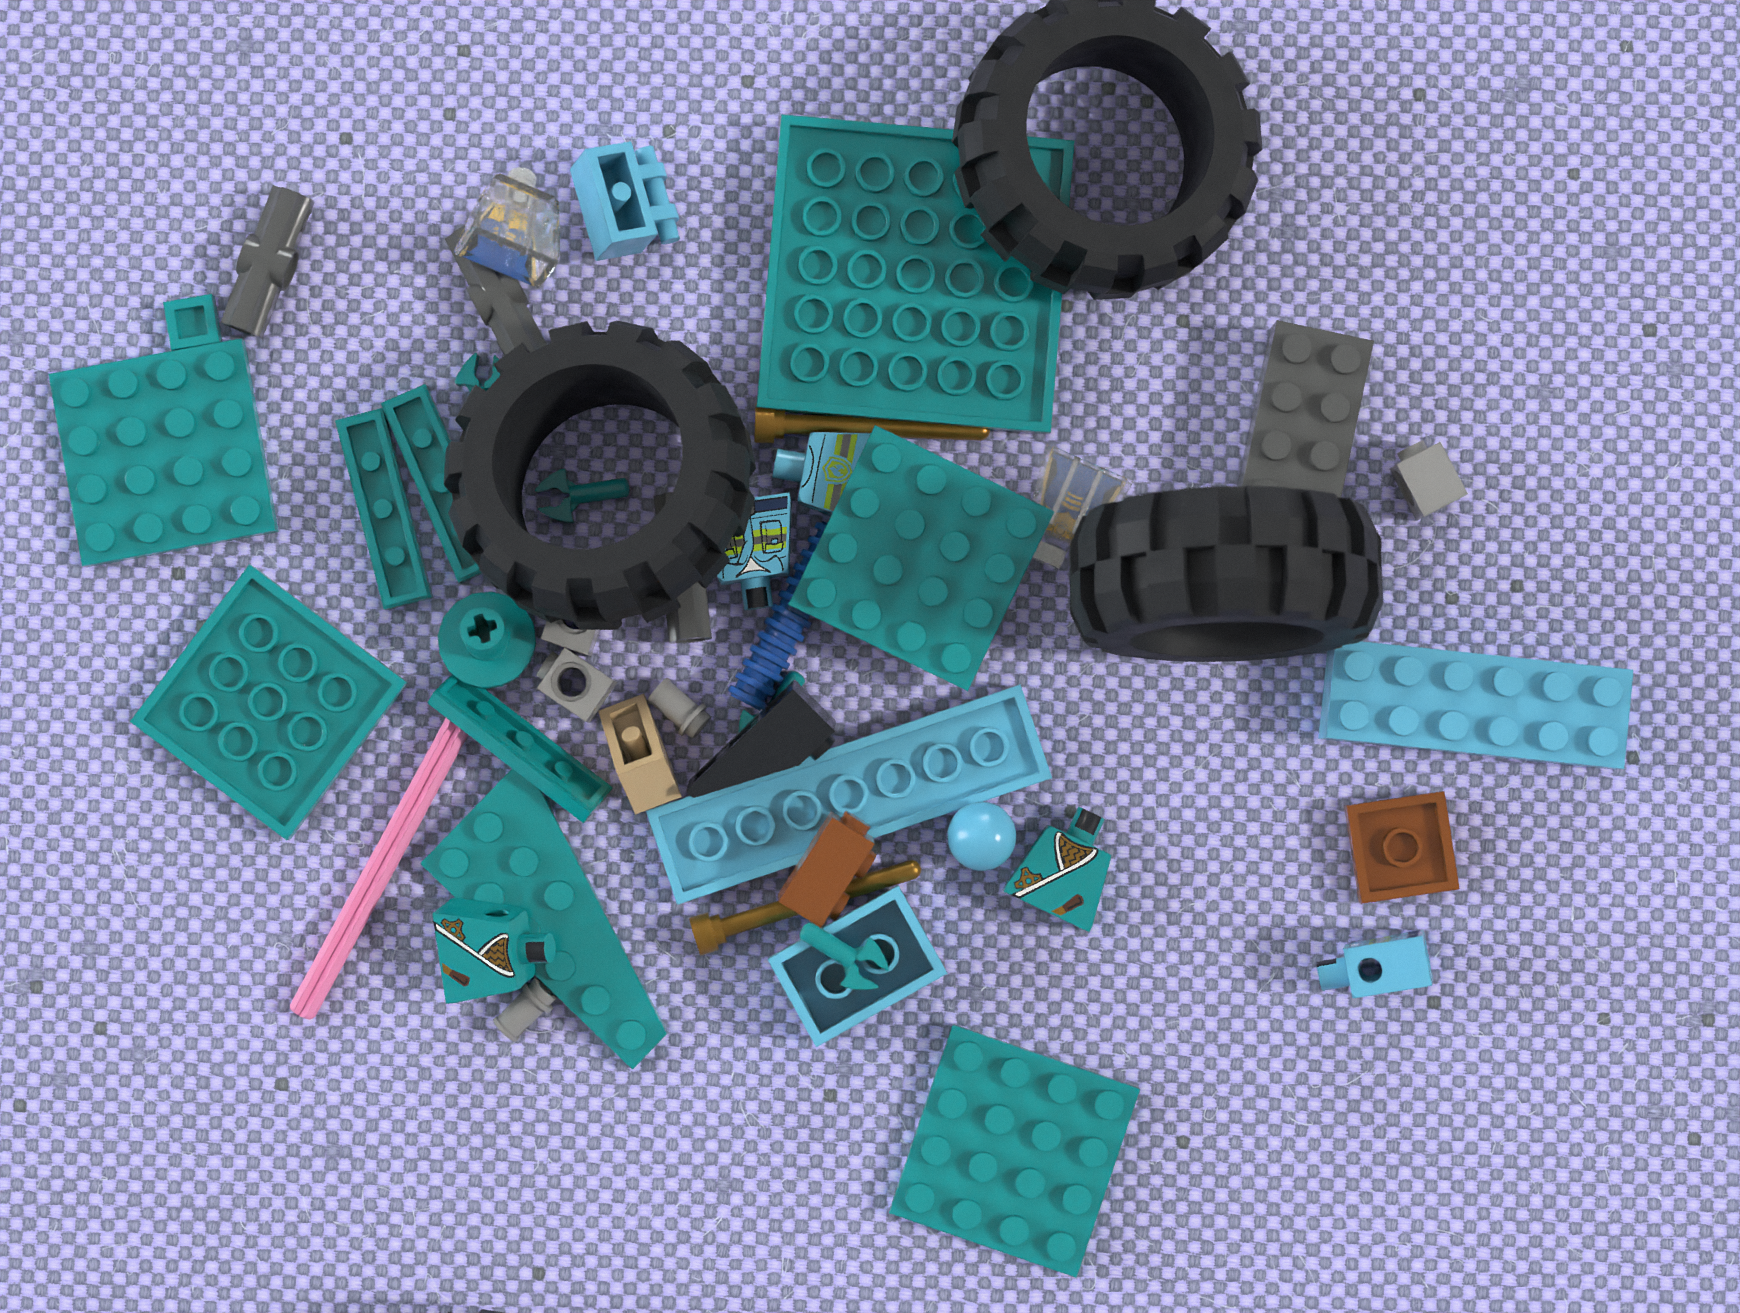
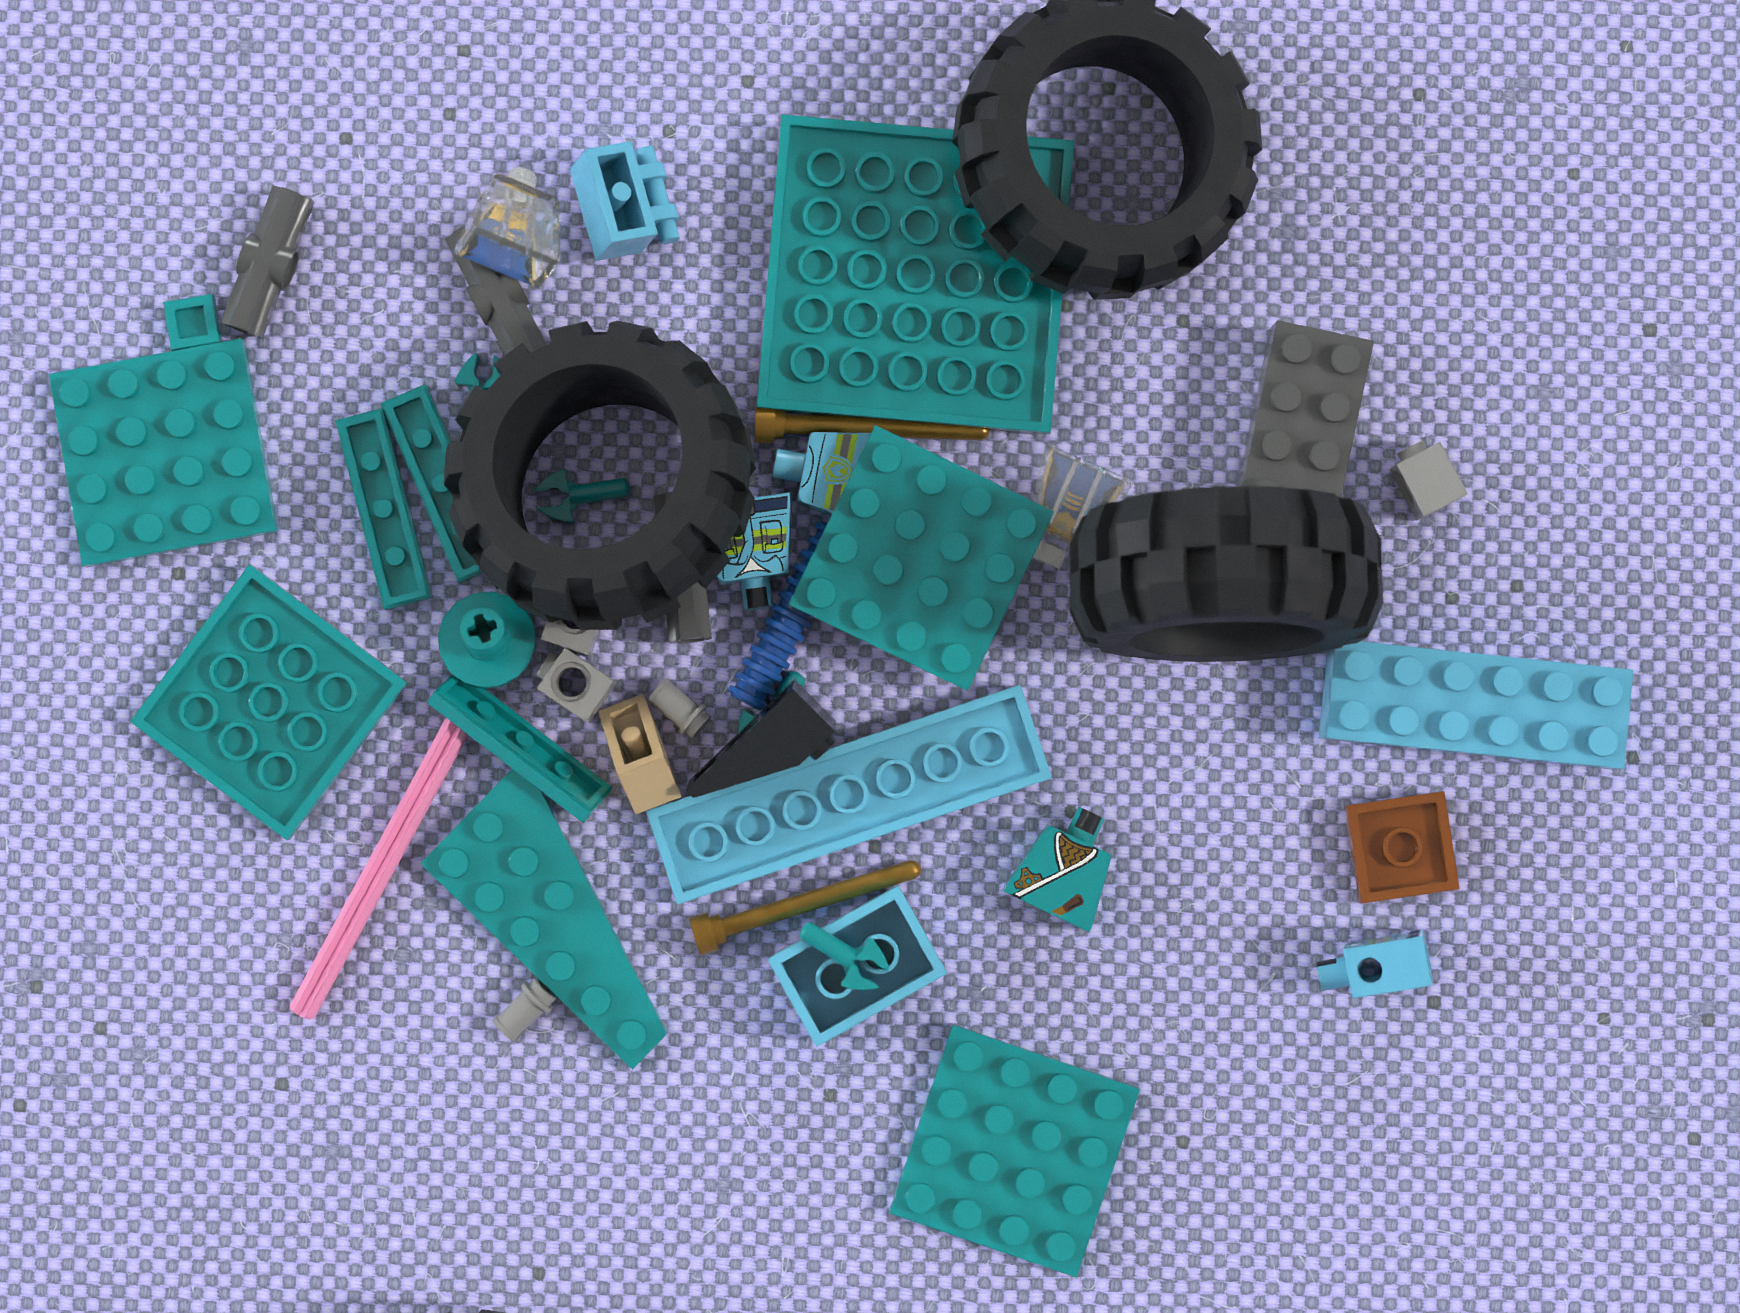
teal torso [432,898,556,1004] -> none
dark orange brick [778,811,877,928] -> none
medium azure piece [947,802,1016,871] -> none

